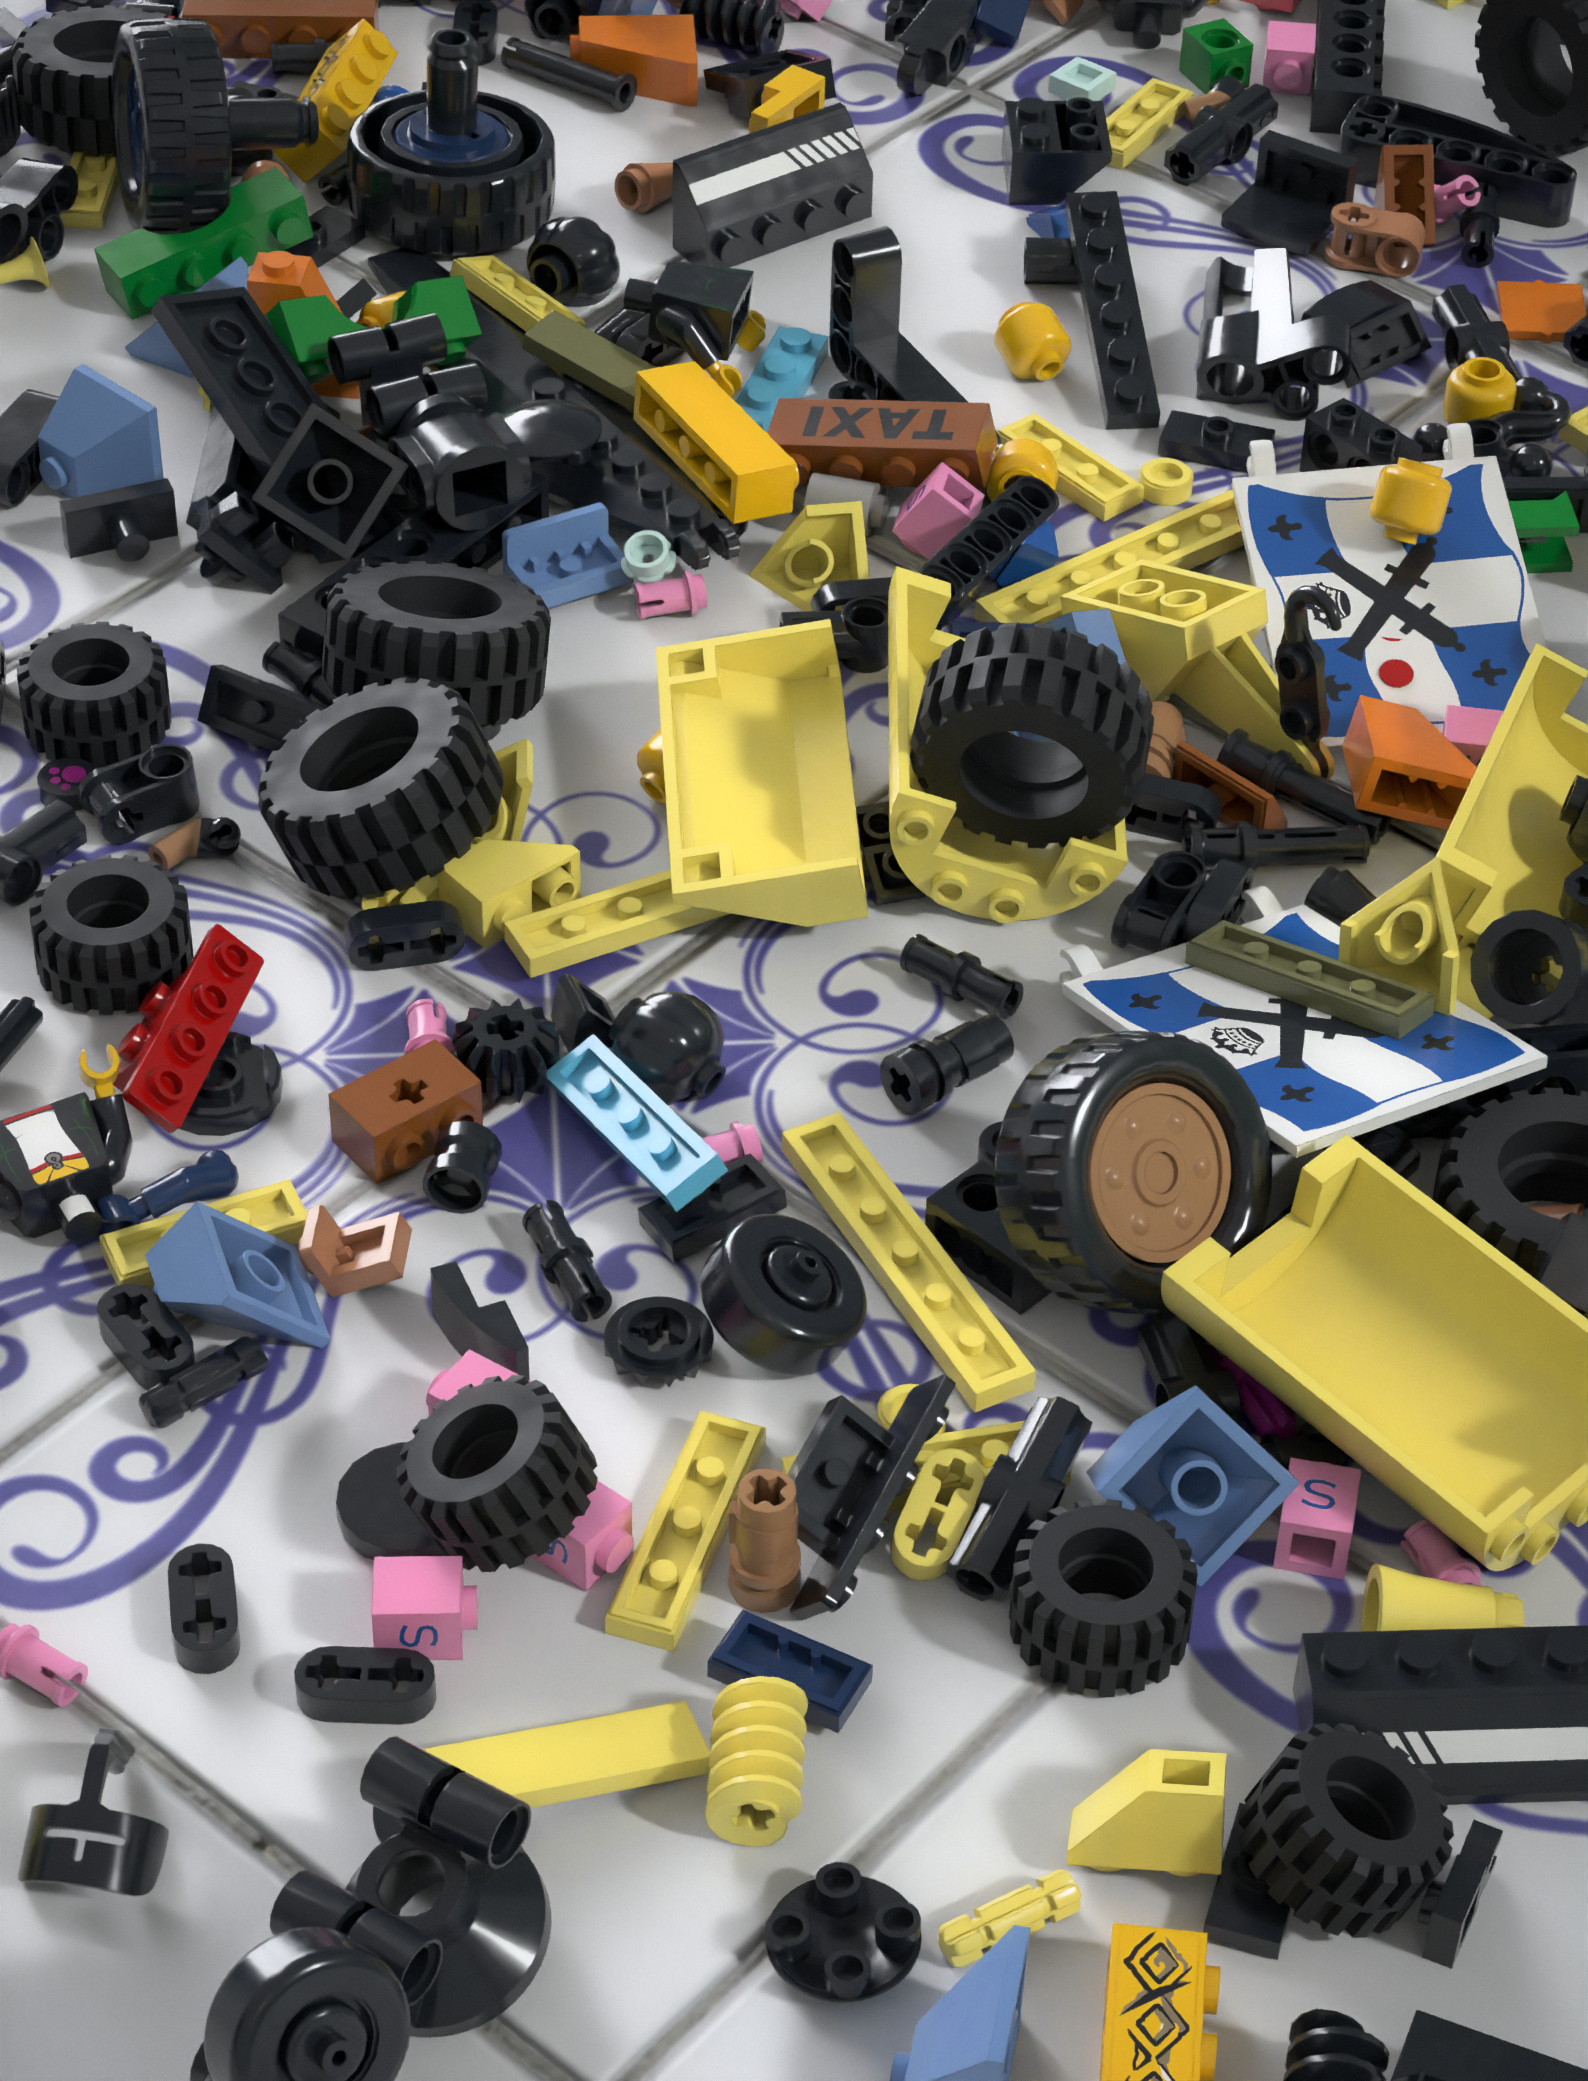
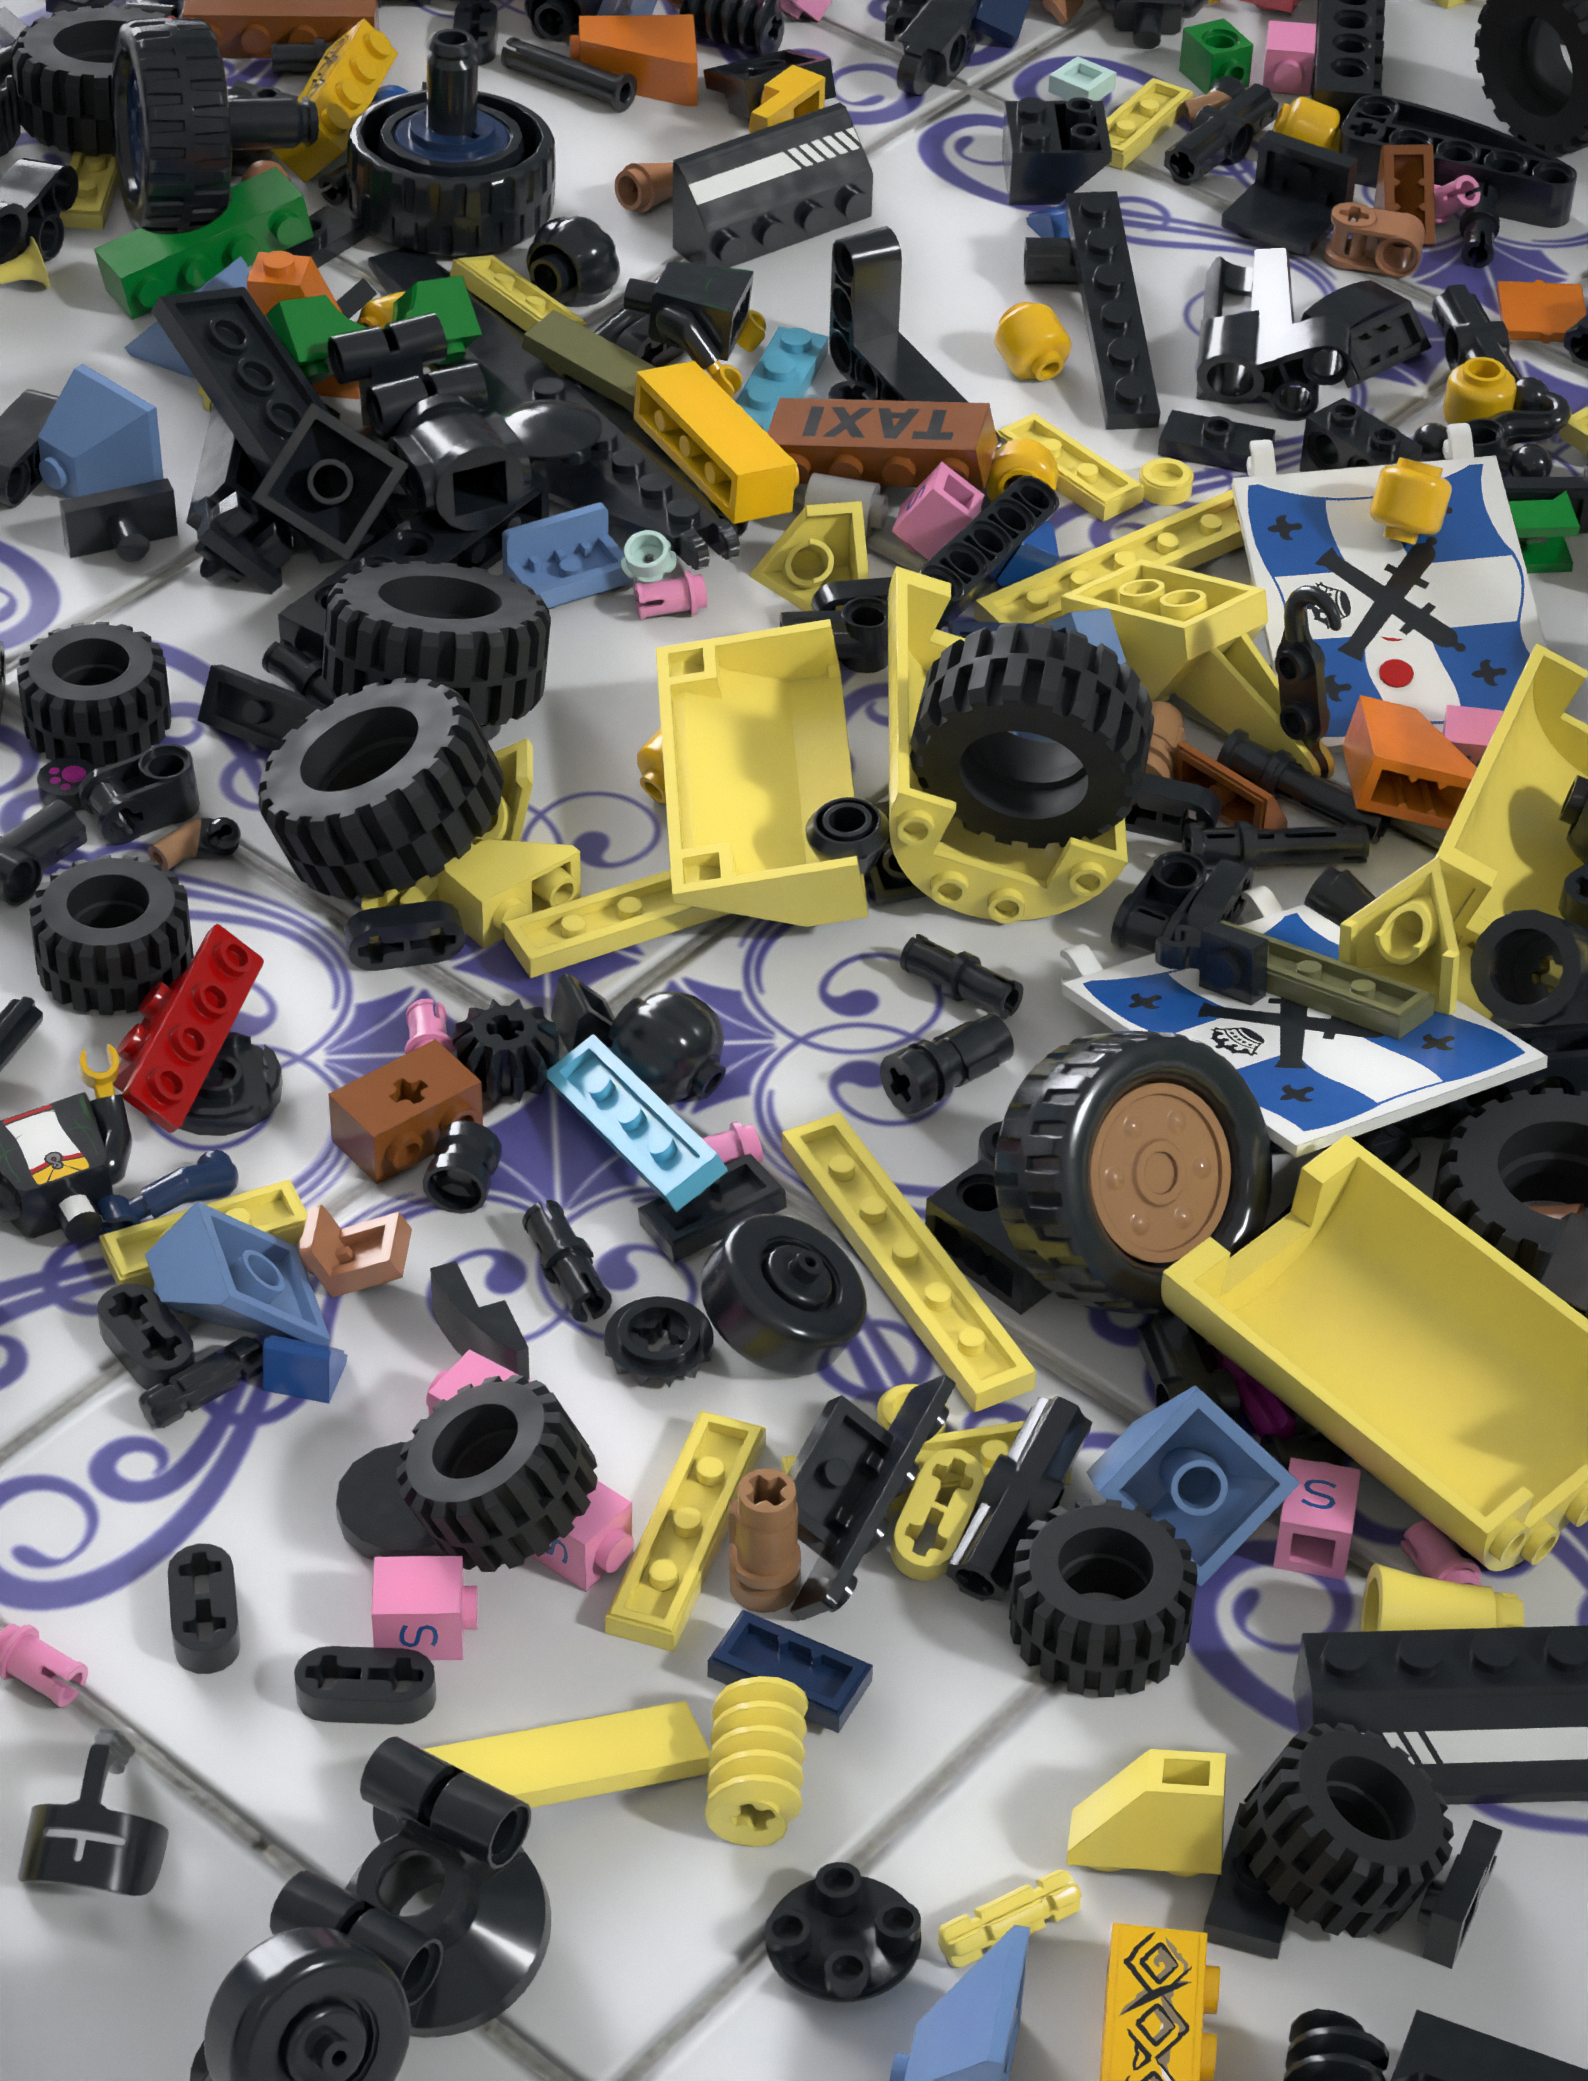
none -> blue slope [263,1335,348,1404]
none -> black cone [805,797,890,874]
none -> black plate [1155,921,1268,1005]
none -> yellow head [1272,97,1341,152]

